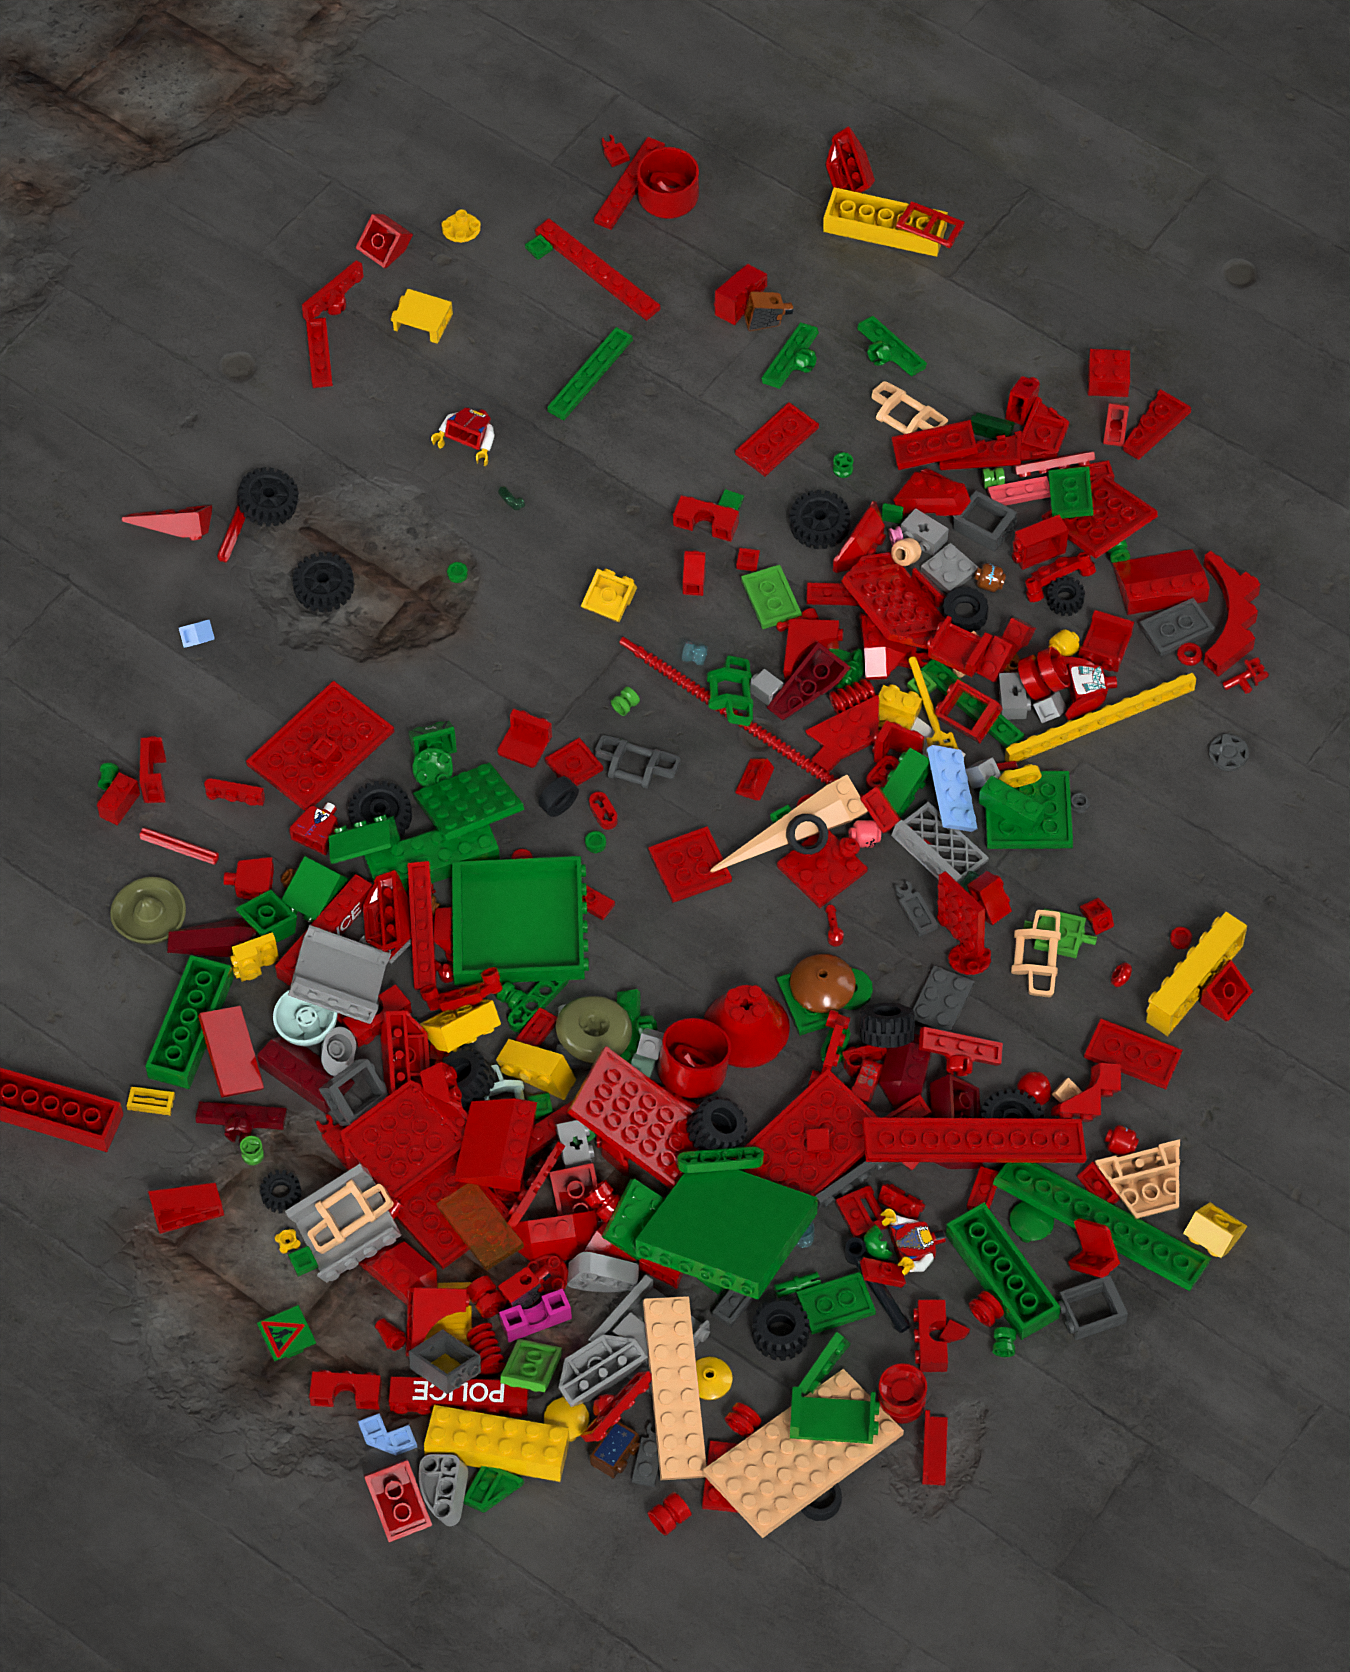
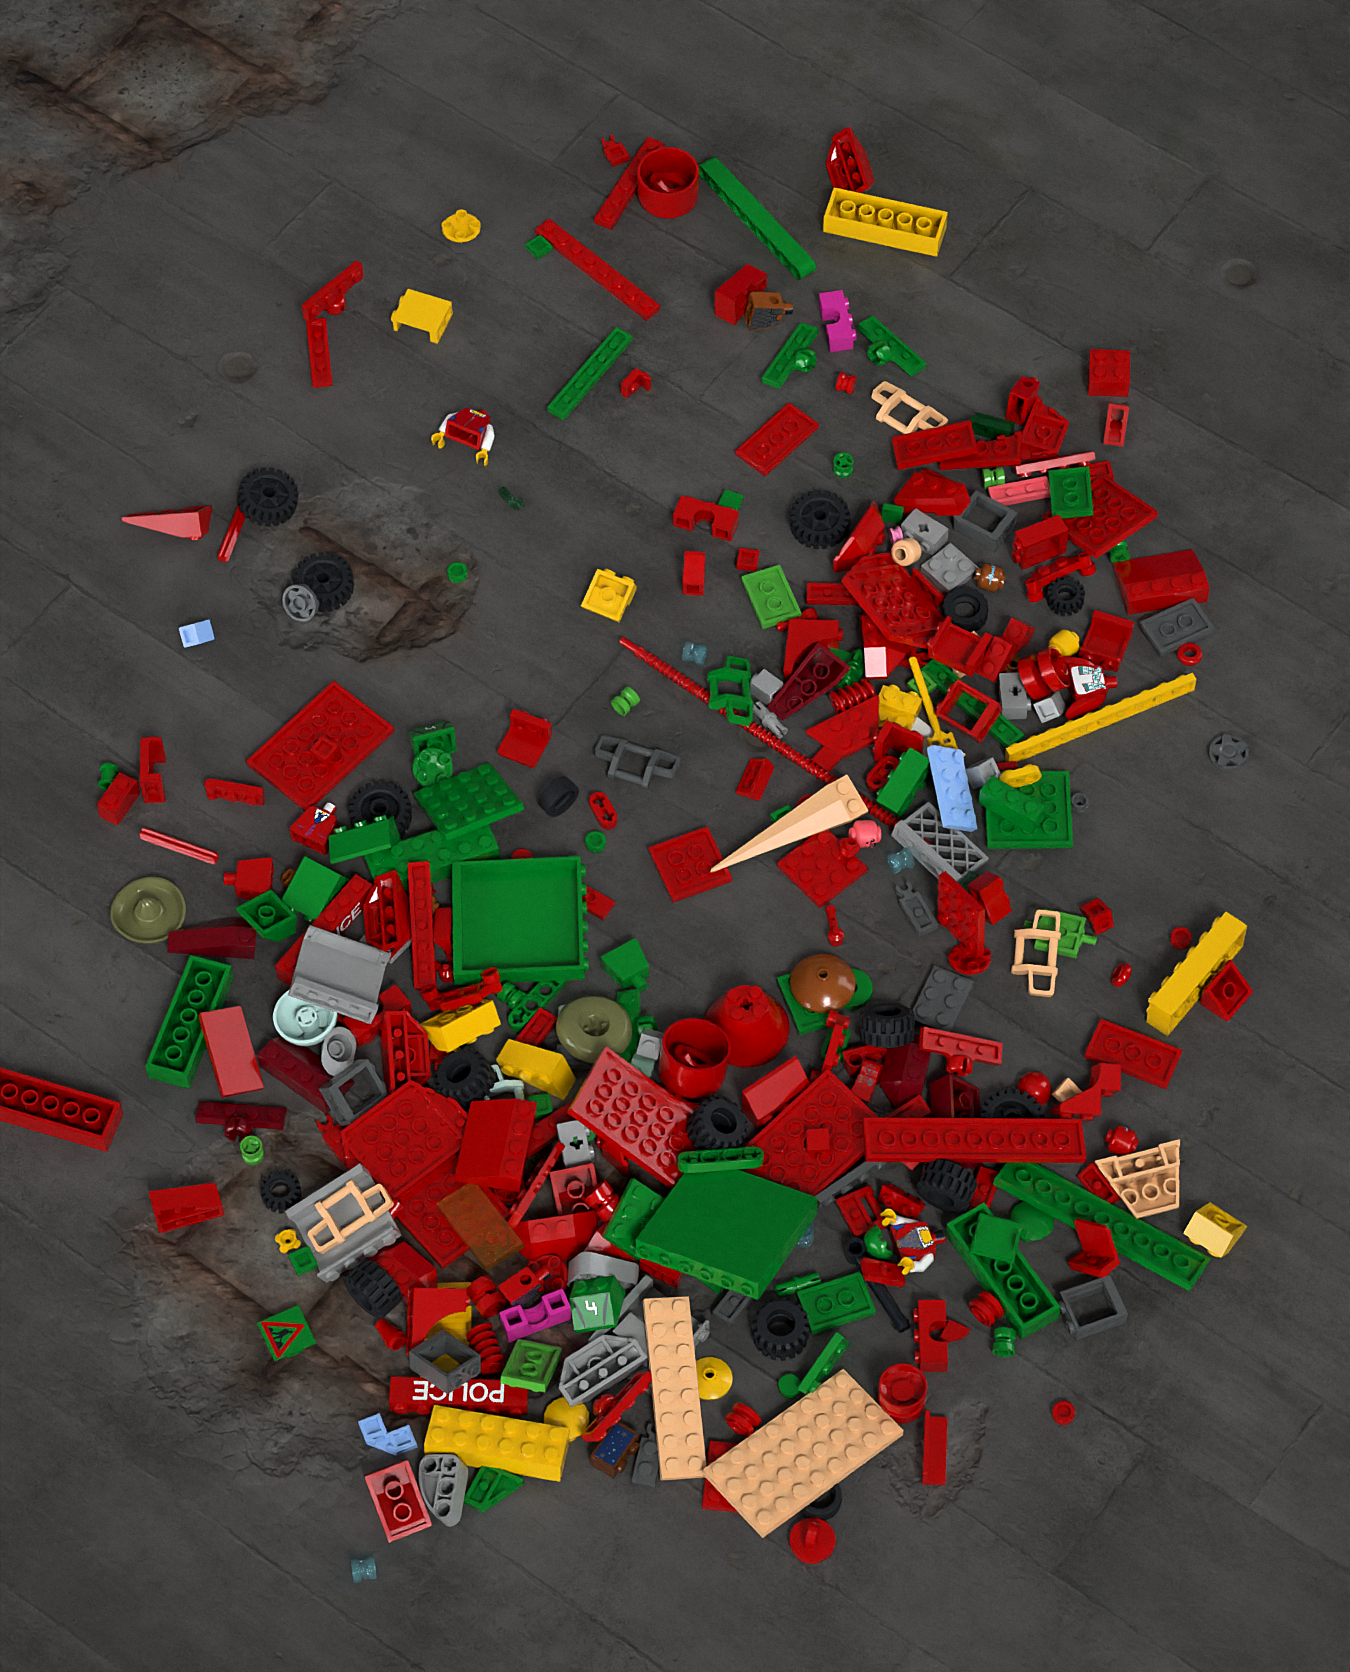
yellow tile [127,1087,175,1116] -> none
yellow plate [230,932,279,982] -> none
red arch [309,1370,382,1410] -> none
red slope [356,214,413,268] -> none
red slope [420,1062,462,1108] -> none
red tile [545,737,603,786] -> none
red wheel [647,1492,692,1536] -> none
black tyre [786,814,828,855] -> none
green panel [789,1387,880,1444] -> none
red plate [860,786,901,833] -> none
red window [896,201,965,248] -> none
red wing [1123,389,1191,460] -> none
red arch [1203,551,1261,677] -> none
red arm [1222,657,1269,694] -> none
none -> dark grey wheel [282,584,319,622]
none -> black tyre [343,1259,403,1319]
none -> clear light blue wheel [351,1556,377,1583]
none -> green slope [569,1275,626,1333]
none -> green torso [600,938,649,992]
none -> red bracket [621,368,651,398]
none -> green beam [698,156,816,280]
none -> red slope [742,1056,811,1130]
none -> light grey pin [753,701,788,739]
none -> green tile [778,1374,801,1399]
none -> red tile [789,1518,836,1564]
none -> dark pink arch [819,290,857,352]
none -> red wheel [836,371,857,395]
none -> clear light blue wheel [887,847,915,874]
none -> black tyre [916,1159,978,1213]
none -> green piece [969,1213,1024,1264]
none -> red tile [1052,1401,1075,1425]

